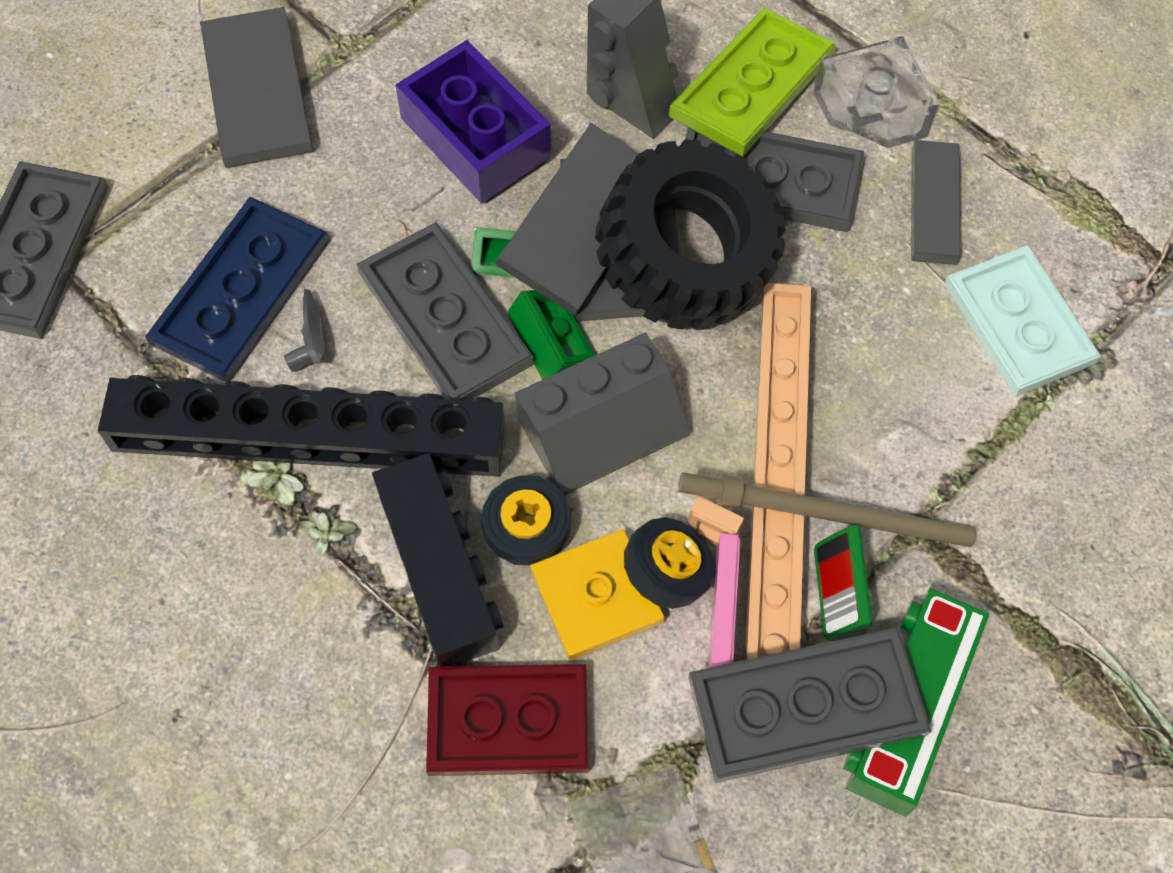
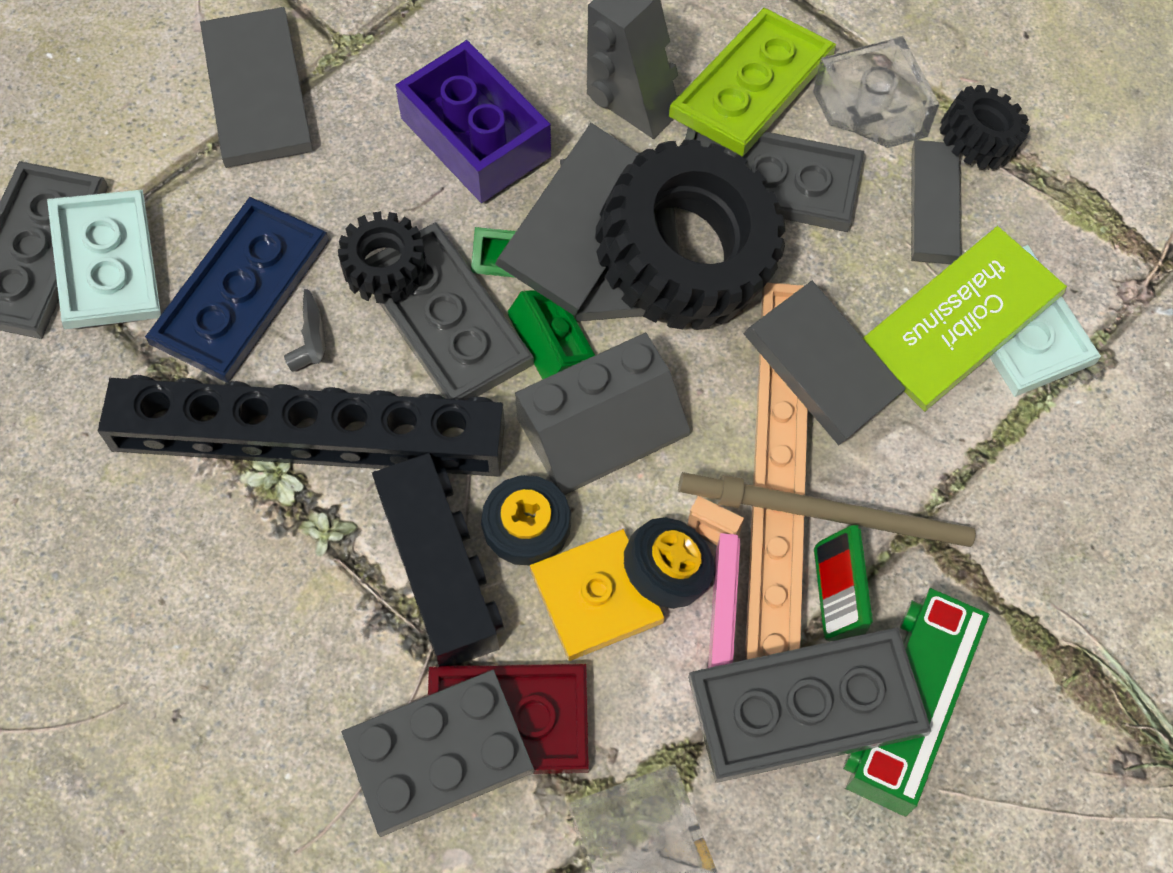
none -> light aqua tile [47,190,161,330]
none -> black tyre [338,211,427,303]
none -> dark grey plate [341,670,534,837]
none -> dark grey tile [744,280,906,446]
none -> lime tile [863,225,1067,412]
none -> black tyre [940,85,1030,170]

